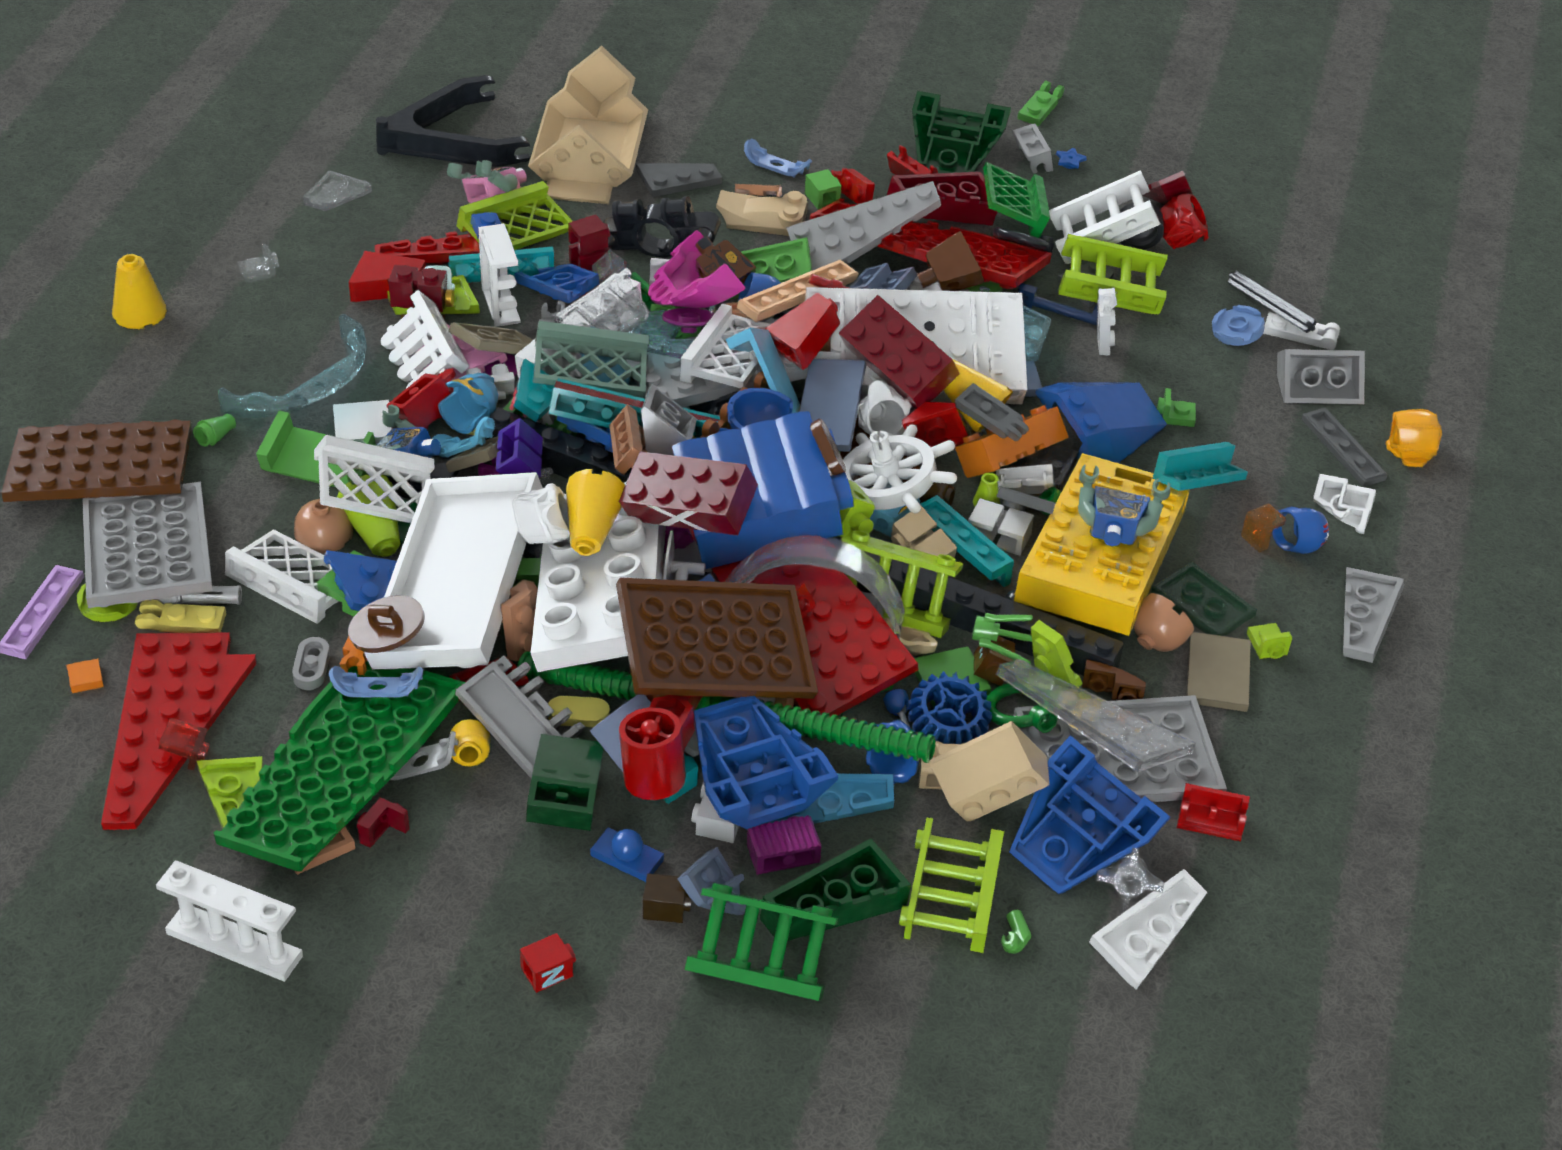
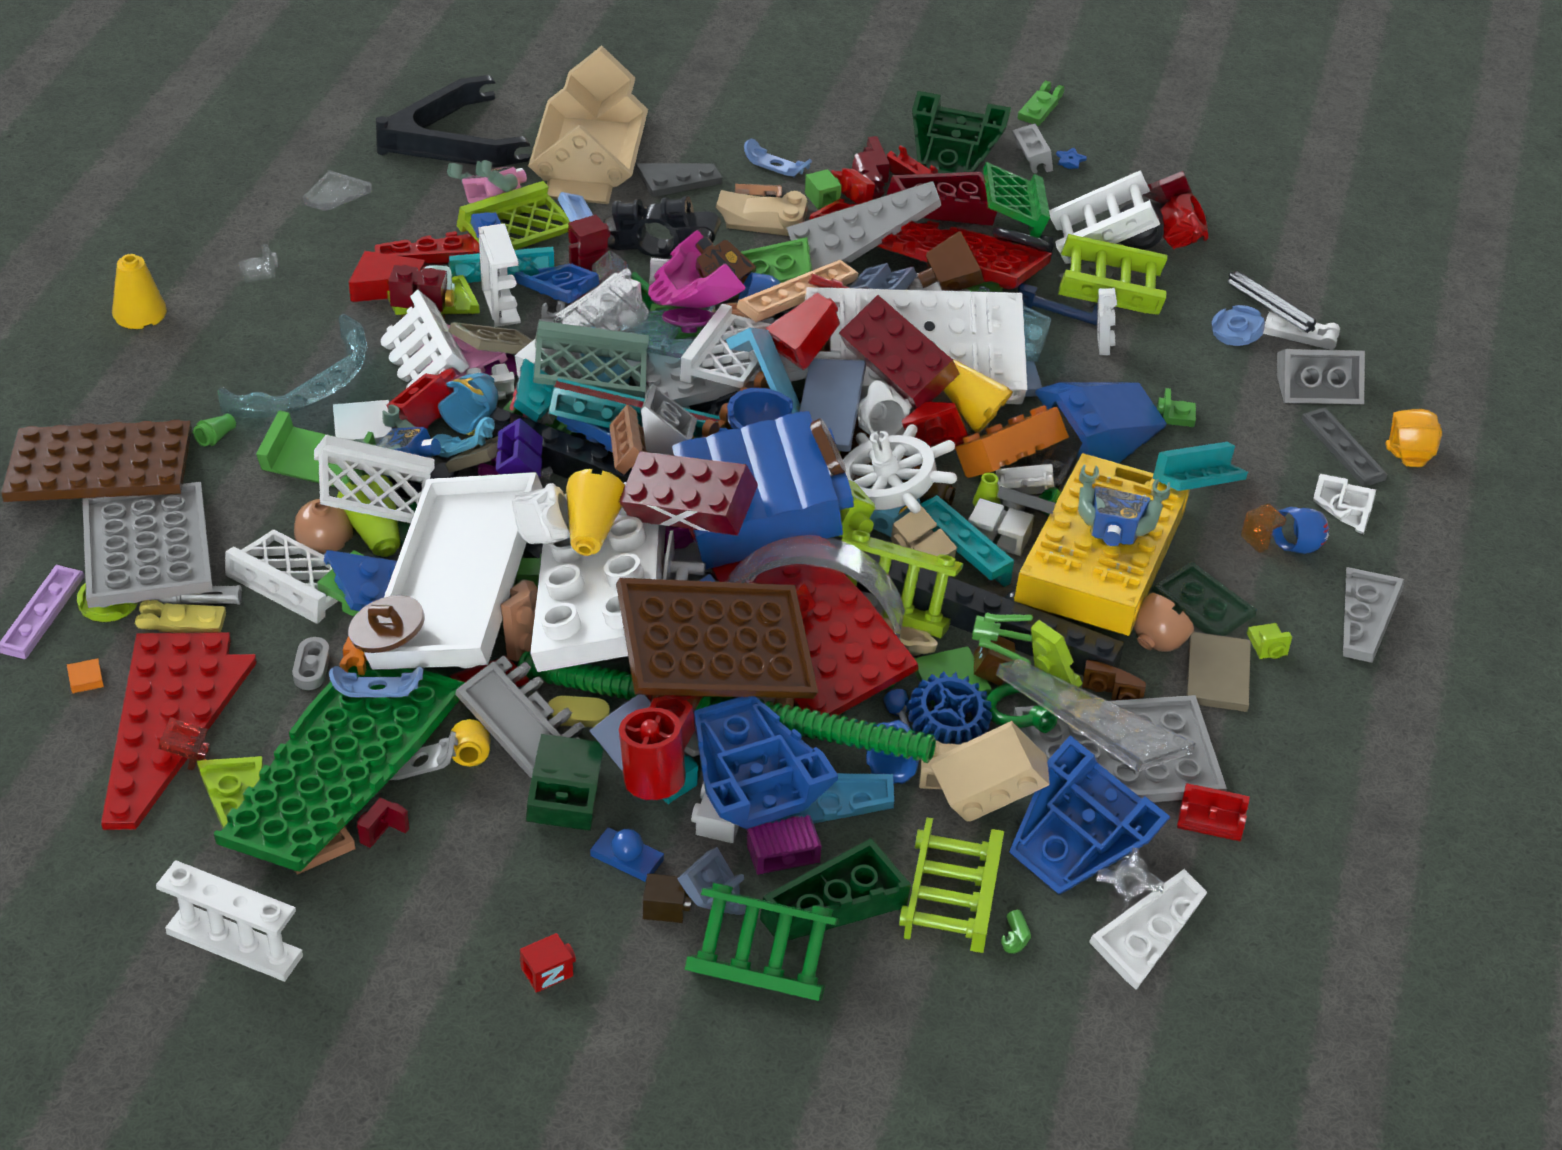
dark grey hinge [955,383,1029,441] -> none
none -> light blue tile [558,192,593,222]
none -> dark red plate [852,136,890,199]

